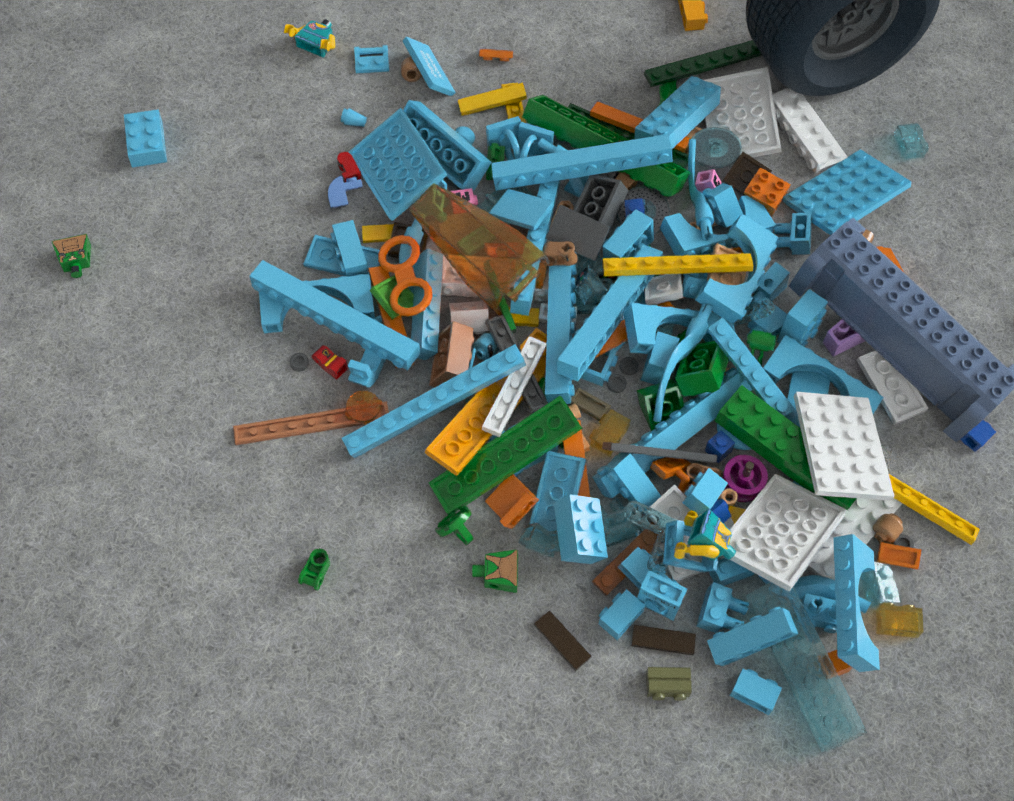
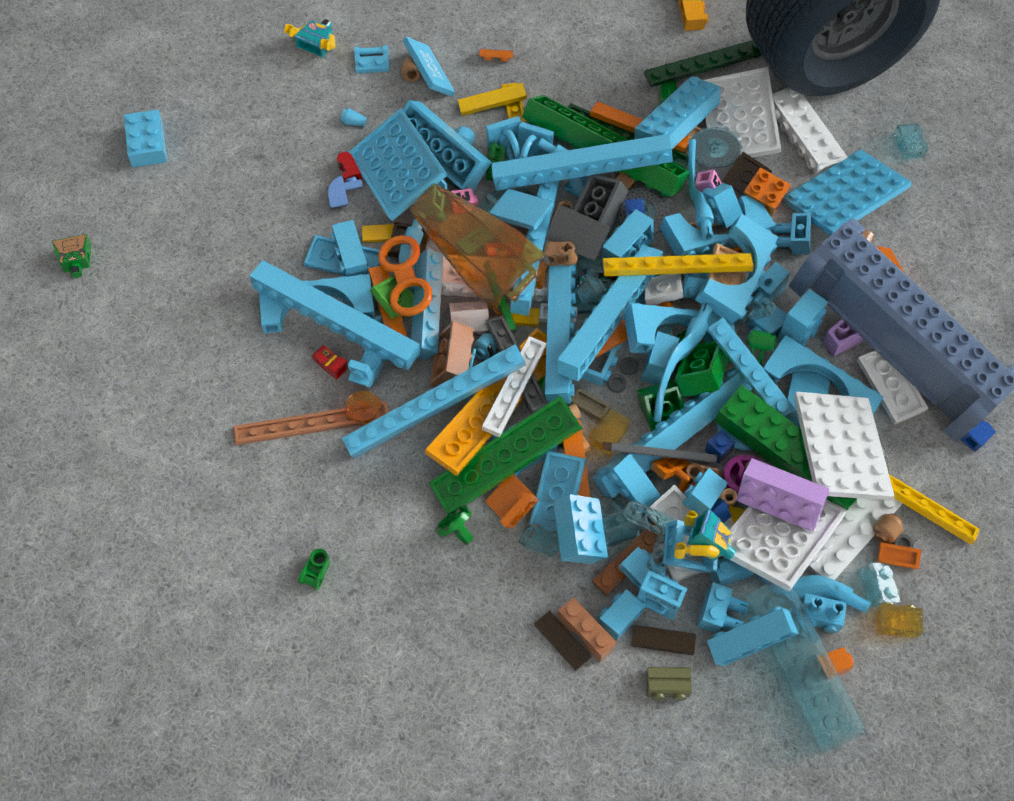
dark grey tile [290,353,309,372] -> none
torso [472,550,518,593] -> none
medium azure brick [730,669,782,715] -> none
medium azure arch [833,534,880,672] -> none
none -> nougat arch [557,597,617,663]
none -> lavender brick [736,458,830,532]

